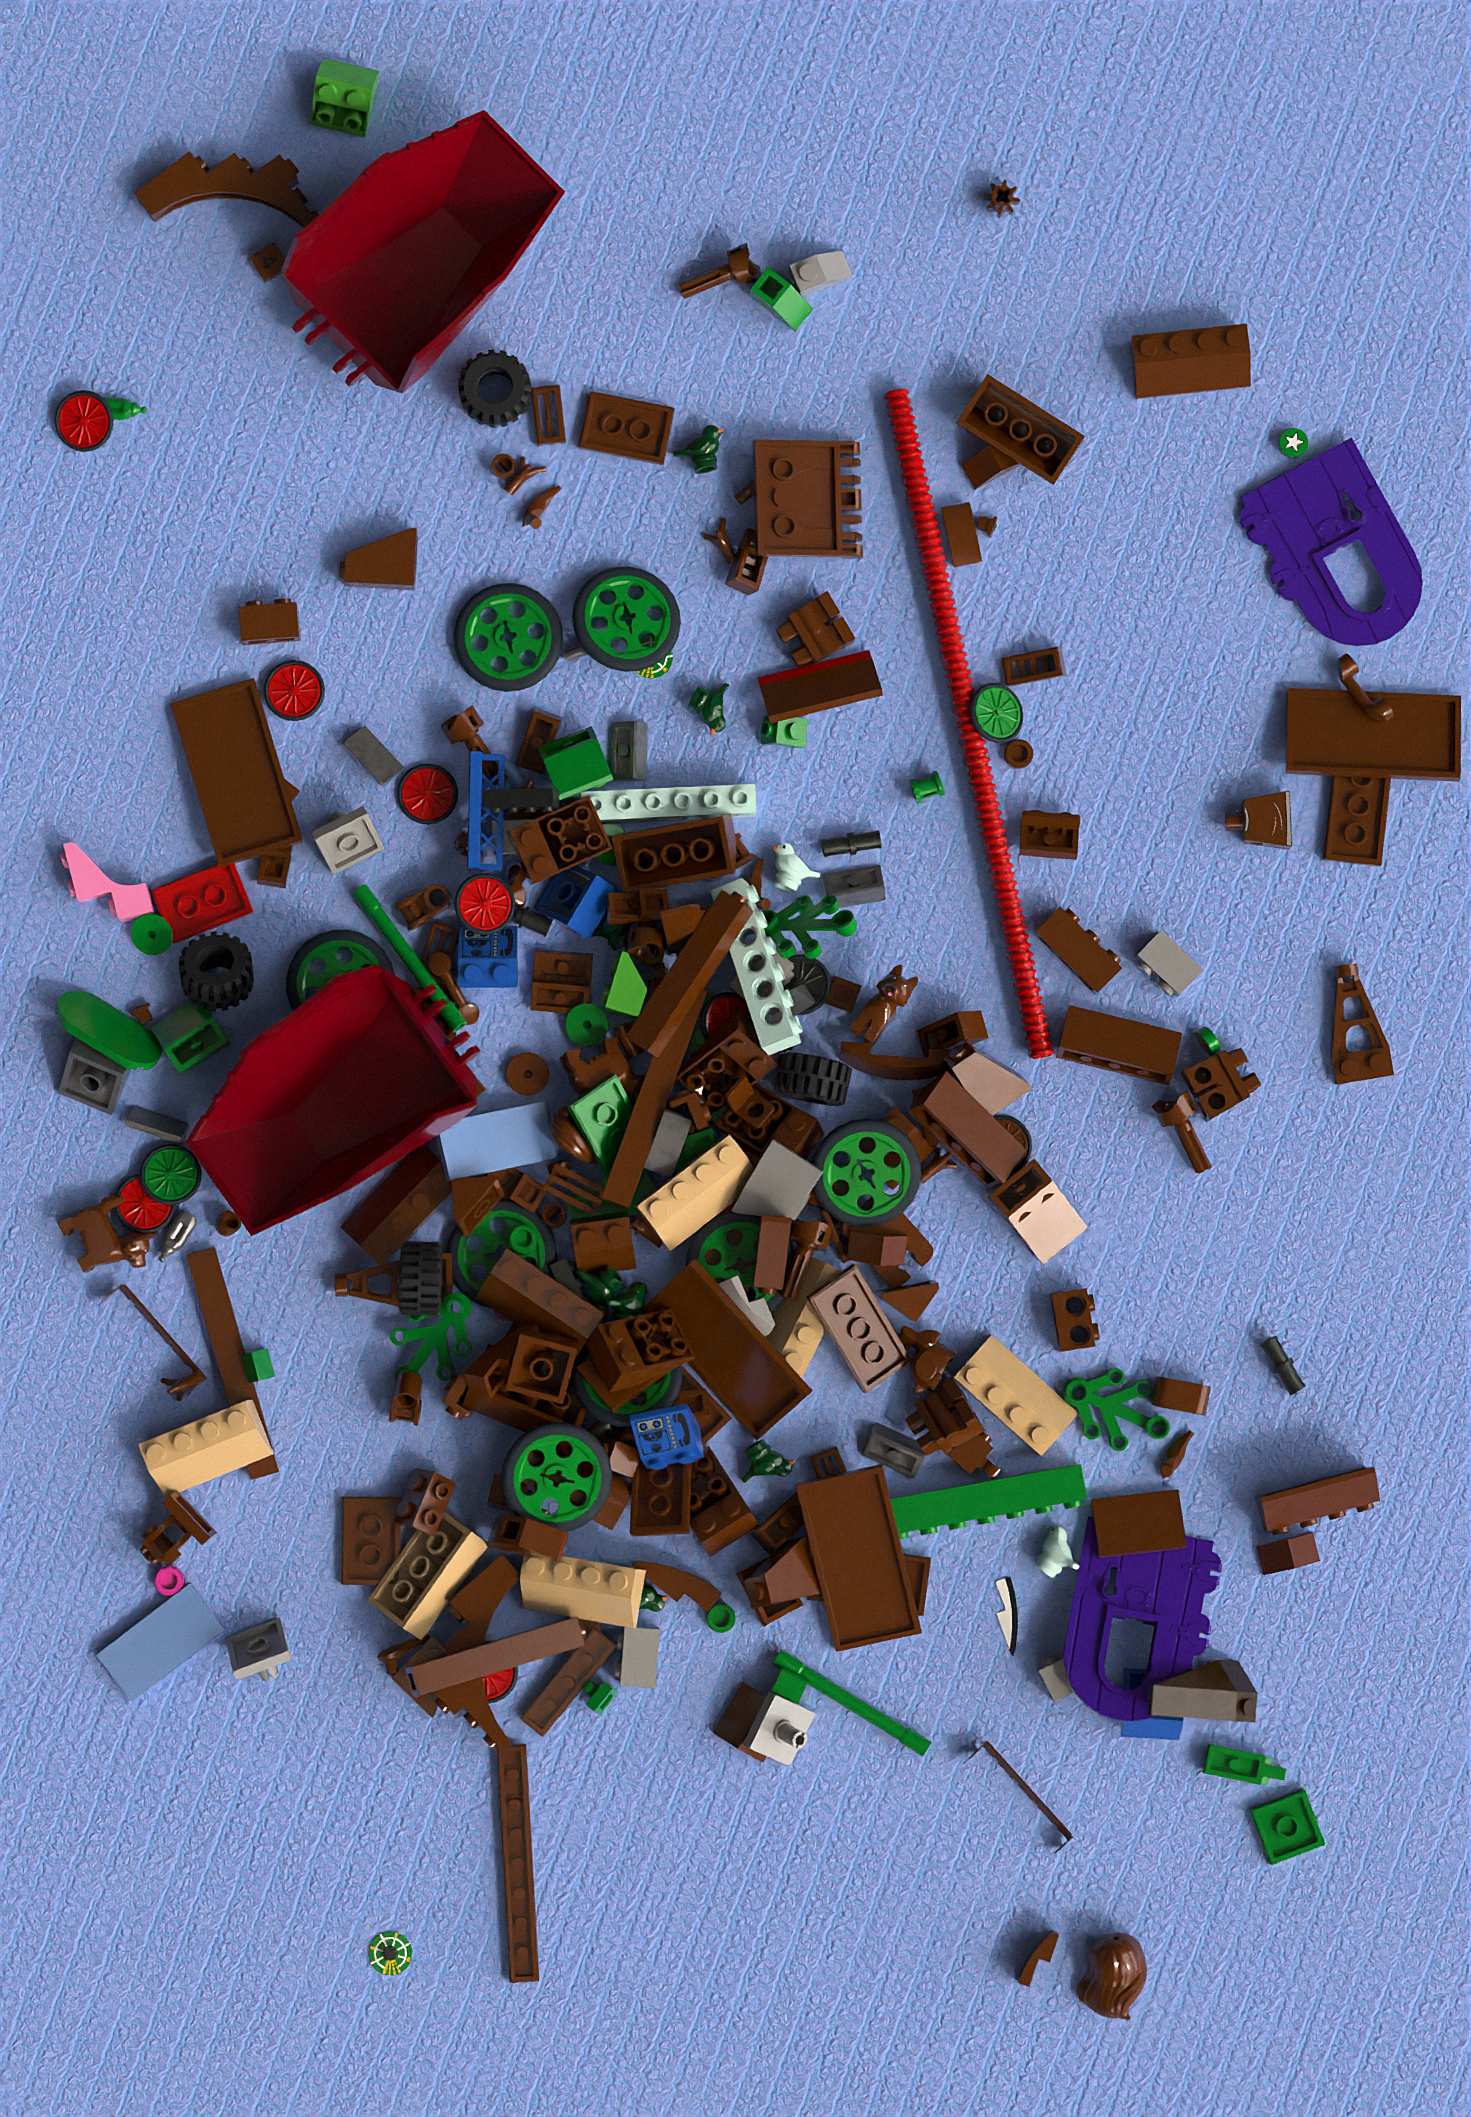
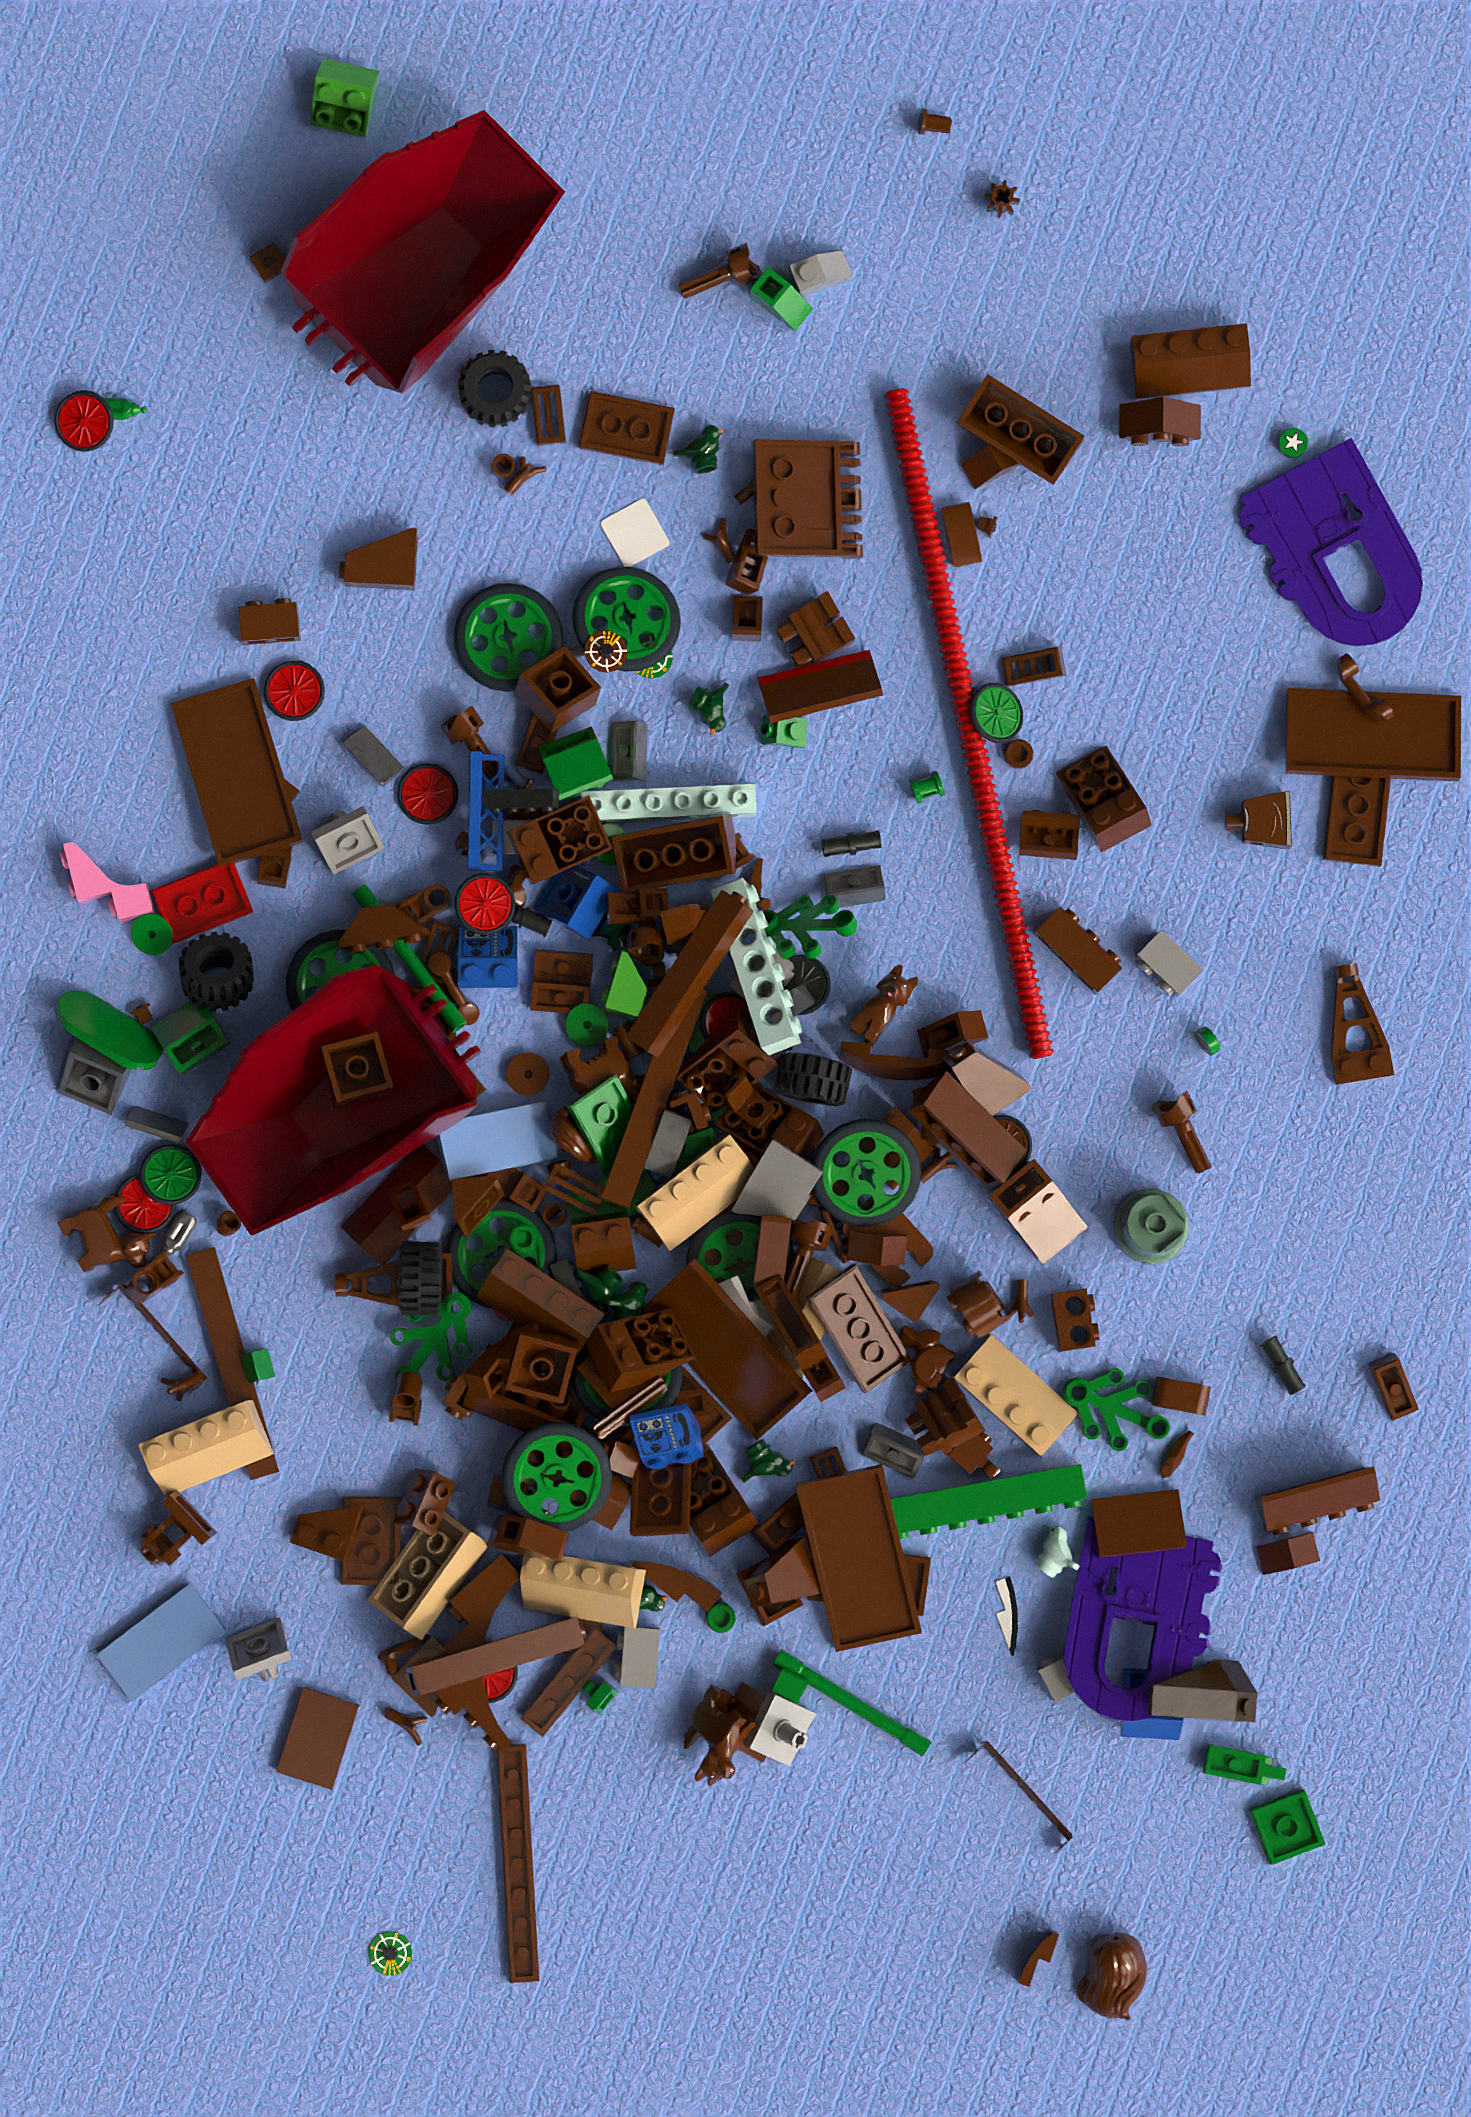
reddish brown arch [135,151,319,228] -> none
dark pink tile [154,1566,184,1596] -> none
reddish brown bar [522,485,561,529] -> none
light aqua animal [772,843,820,893] -> none
reddish brown tile [824,976,862,1013] -> none
reddish brown brick [1056,1005,1182,1085] -> none
reddish brown hips [1180,1048,1261,1122] -> none
none -> reddish brown piece [126,1251,184,1303]
none -> reddish brown tile [276,1687,360,1790]
none -> reddish brown wing [290,1506,364,1561]
none -> reddish brown brick [319,1032,393,1109]
none -> reddish brown slope [338,903,430,954]
none -> reddish brown bar [385,1707,427,1746]
none -> reddish brown slope [386,1179,432,1233]
none -> reddish brown brick [515,646,601,733]
none -> reddish brown piece [584,631,627,673]
none -> reddish brown axle [591,1377,668,1439]
none -> white sticker [601,499,670,567]
none -> reddish brown animal [684,1684,757,1786]
none -> reddish brown slope [732,595,763,642]
none -> reddish brown slope [754,1274,846,1403]
none -> reddish brown piece [918,108,952,135]
none -> reddish brown brick [947,1270,1010,1338]
none -> reddish brown bar [1006,1280,1034,1323]
none -> reddish brown slope [1056,746,1152,853]
none -> sand green piece [1114,1188,1190,1265]
none -> reddish brown brick [1119,397,1201,446]
none -> reddish brown slope [1368,1353,1419,1421]

